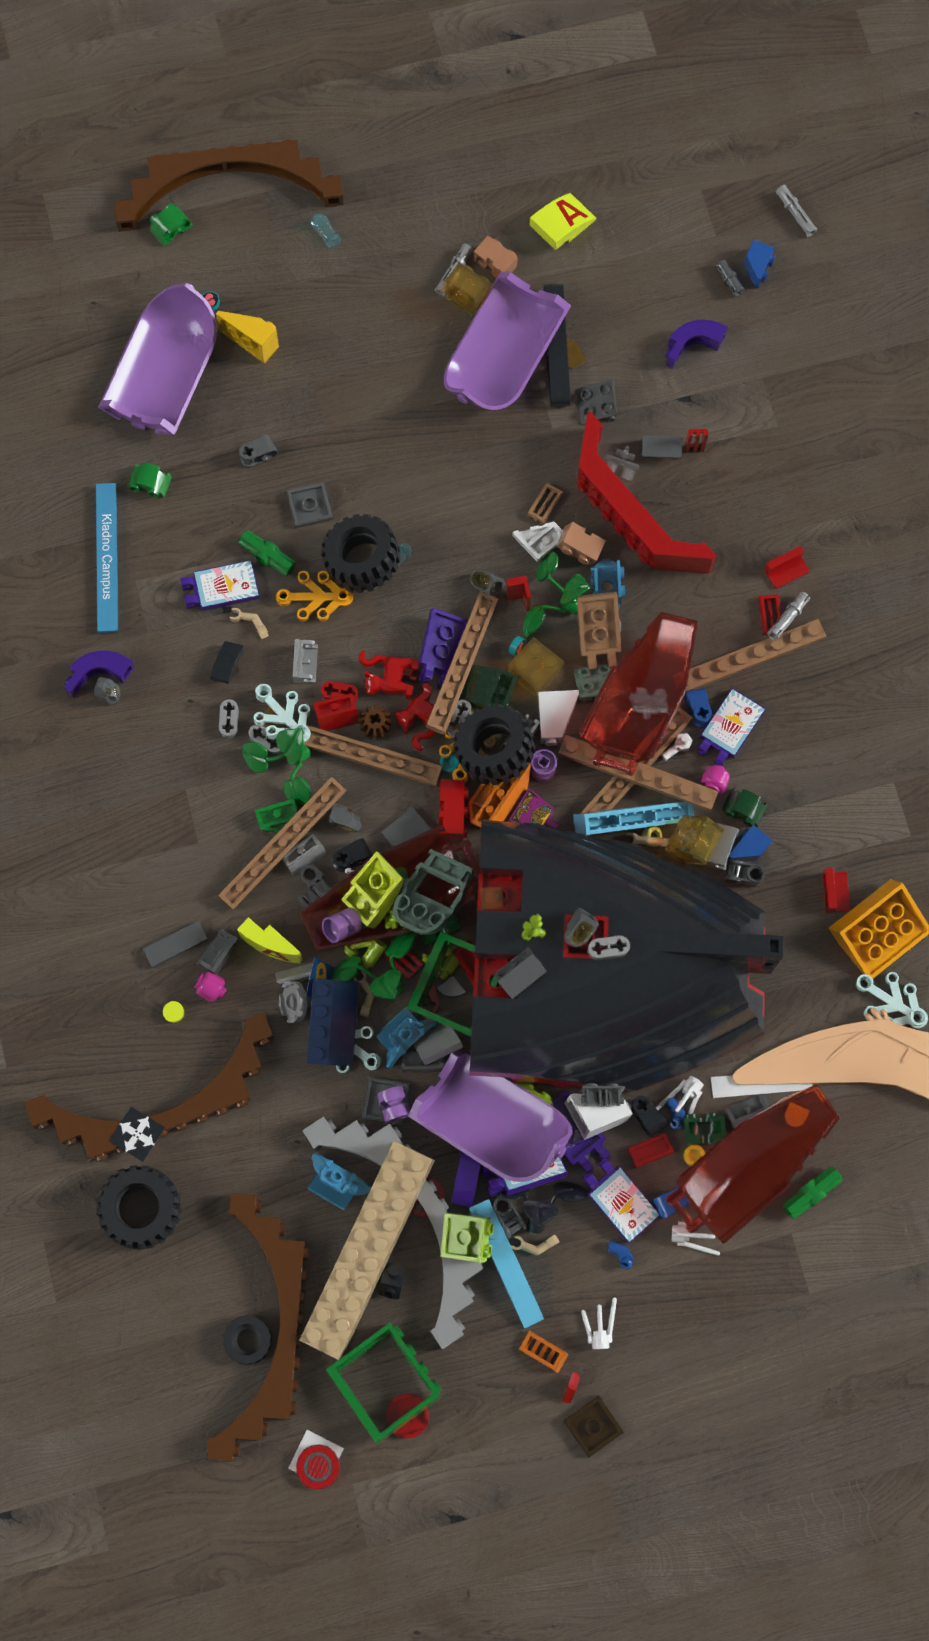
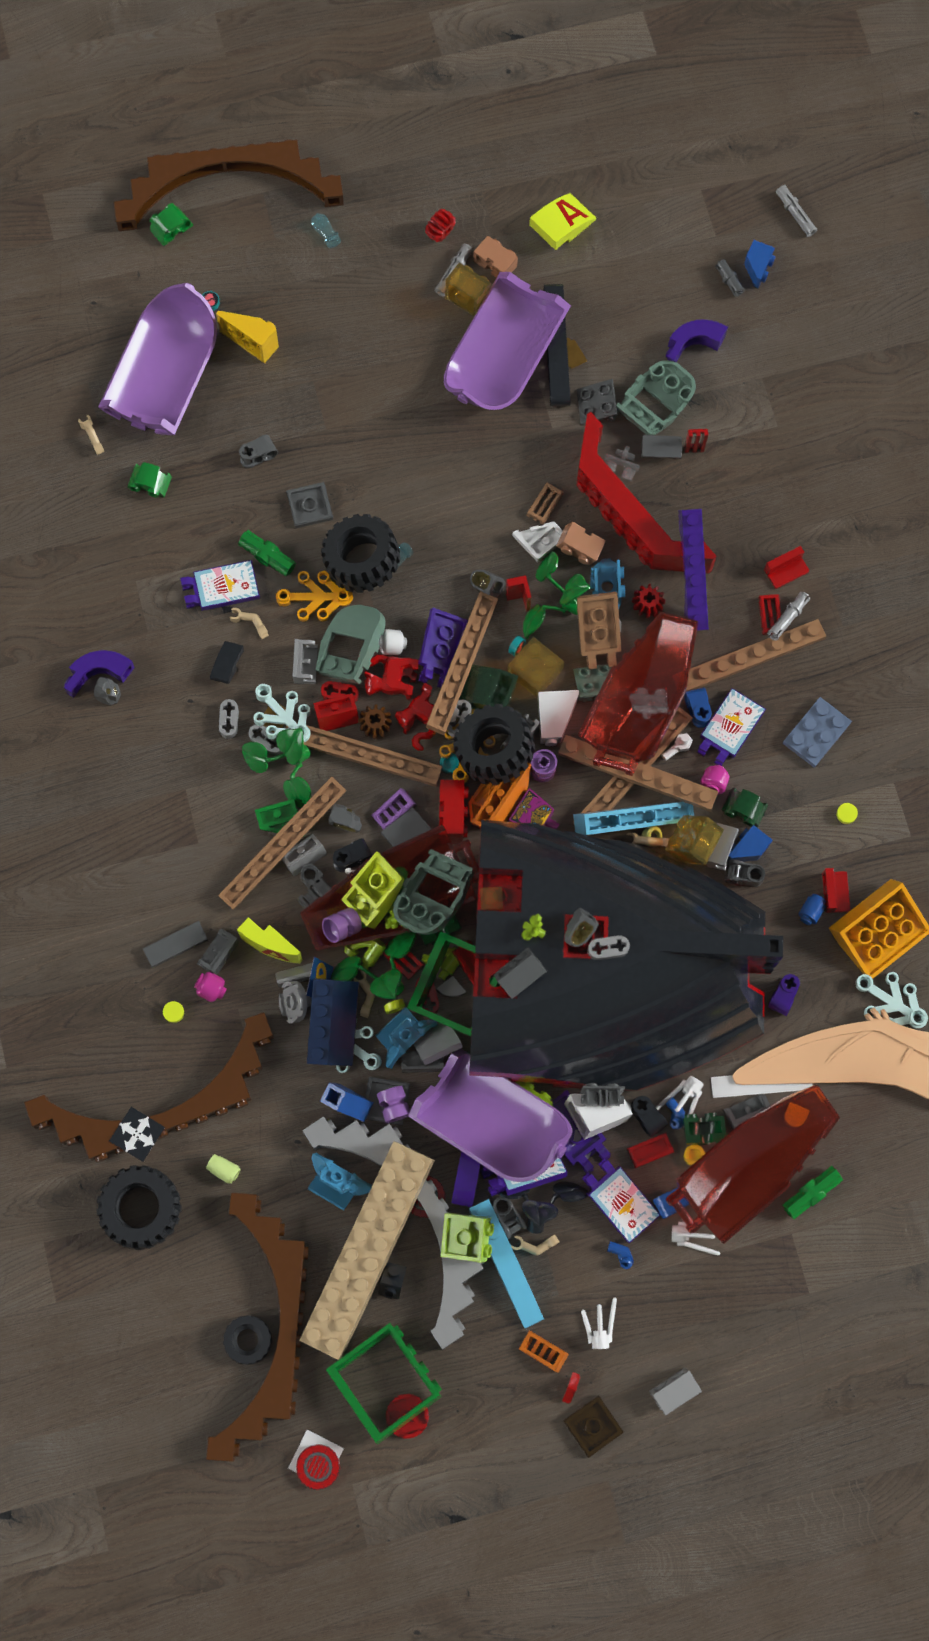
dark azure tile [96,483,118,634] -> none
none -> tan arm [78,415,105,455]
none -> yellowish green piece [206,1154,241,1184]
none -> sand green slope [315,605,385,684]
none -> blue slope [320,1082,374,1122]
none -> medium lavender slope [371,788,417,830]
none -> white head [378,629,407,656]
none -> neon yellow tile [383,999,405,1014]
none -> red gear [425,209,456,242]
none -> sand green slope [616,360,696,435]
none -> red gear [631,584,666,618]
none -> light grey hinge [649,1368,702,1415]
none -> dark purple arch [678,509,709,631]
none -> dark purple piece [767,974,800,1016]
none -> sand blue plate [783,697,852,768]
none -> blue brick [798,894,826,925]
none -> neon yellow tile [836,803,858,824]

